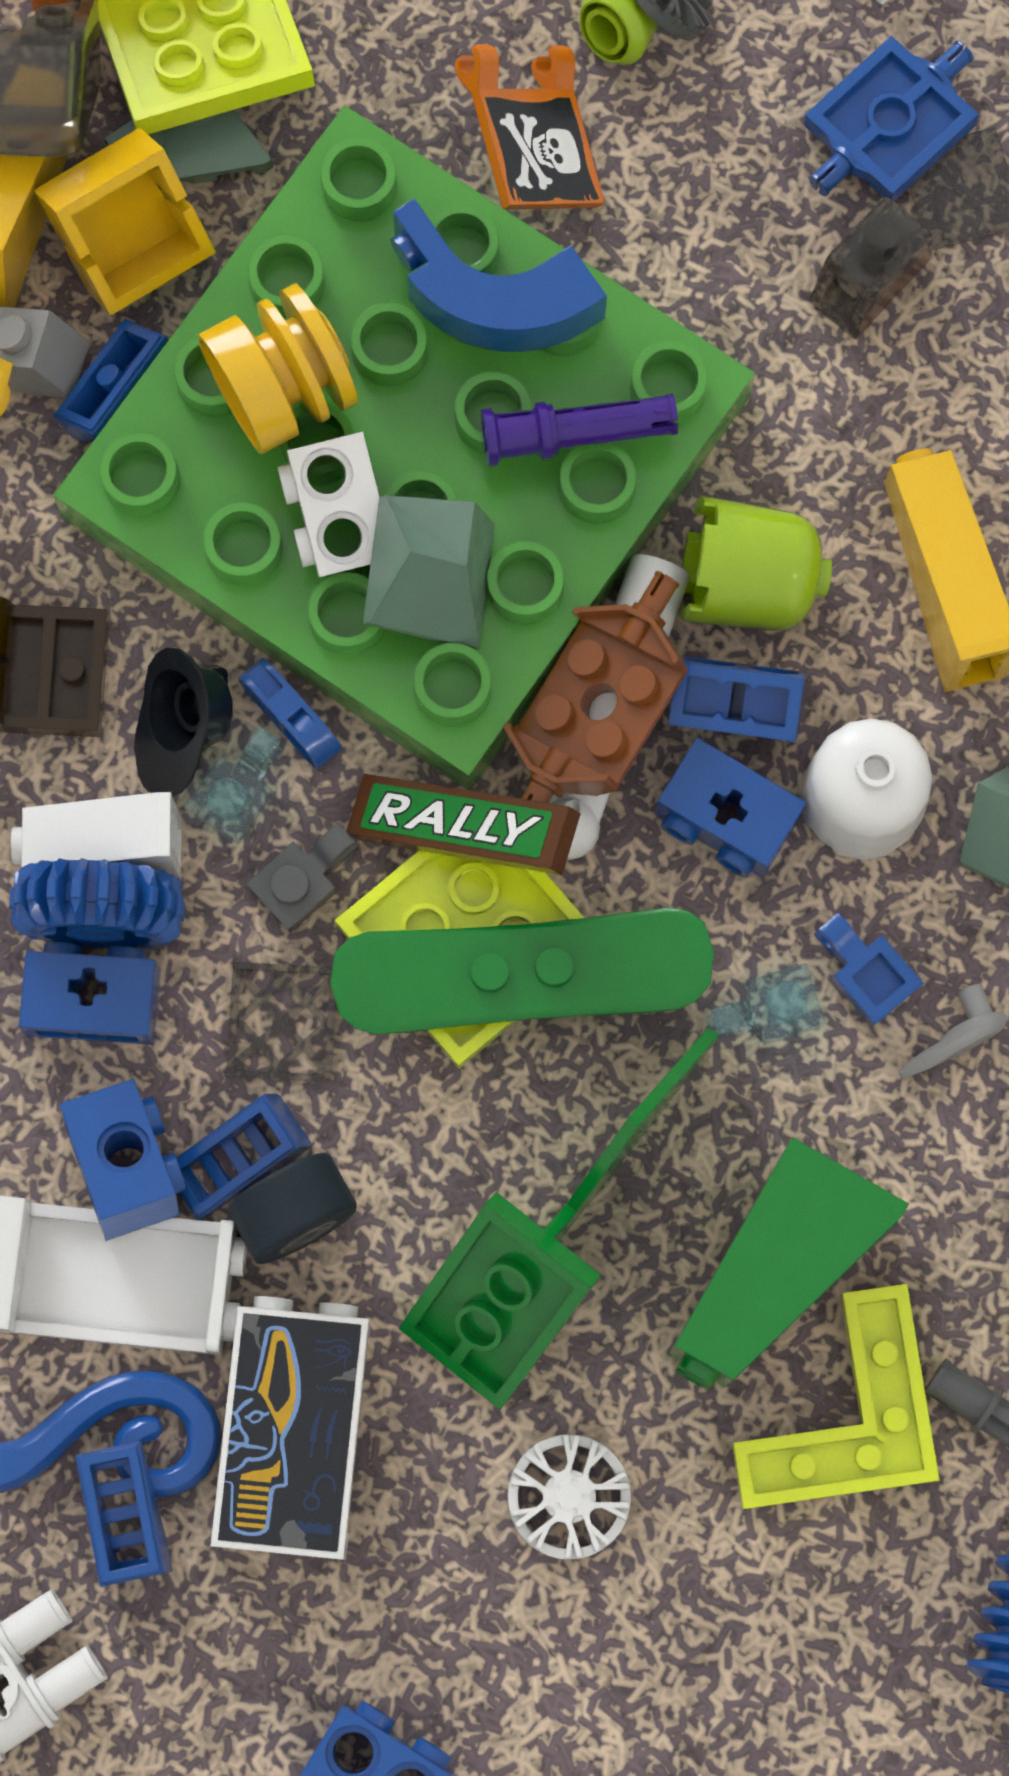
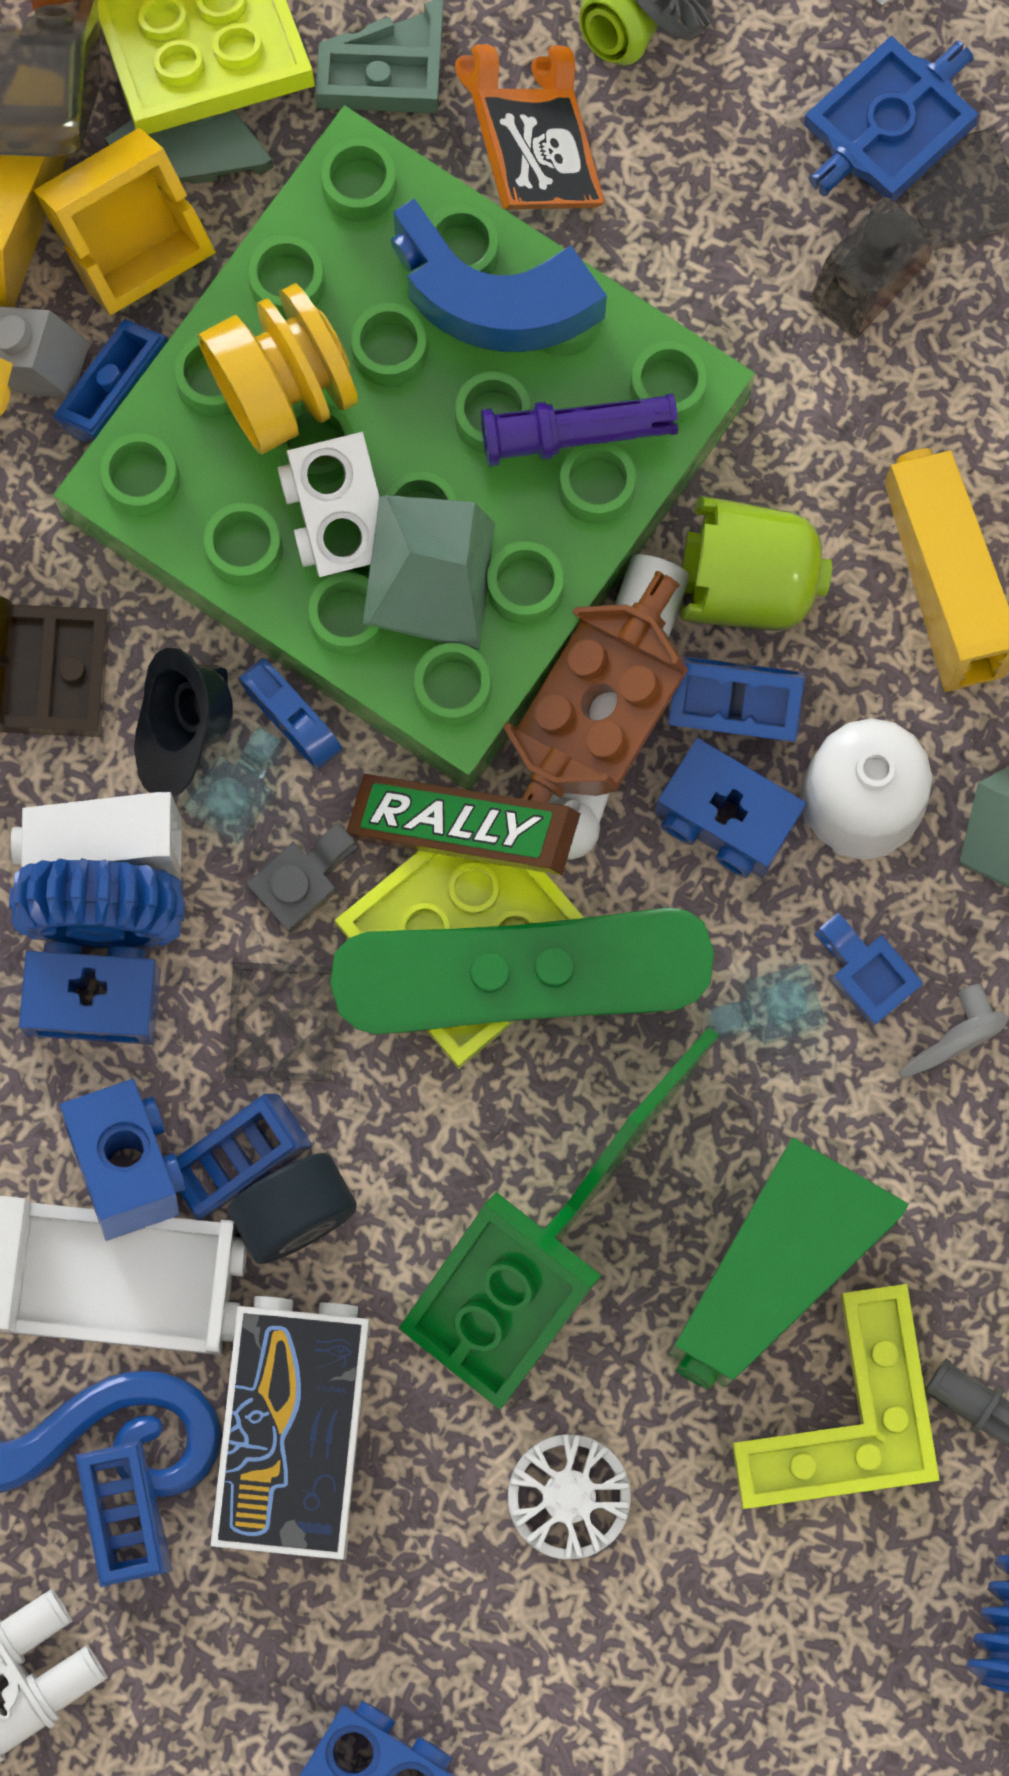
none -> sand green wing [315,0,443,113]

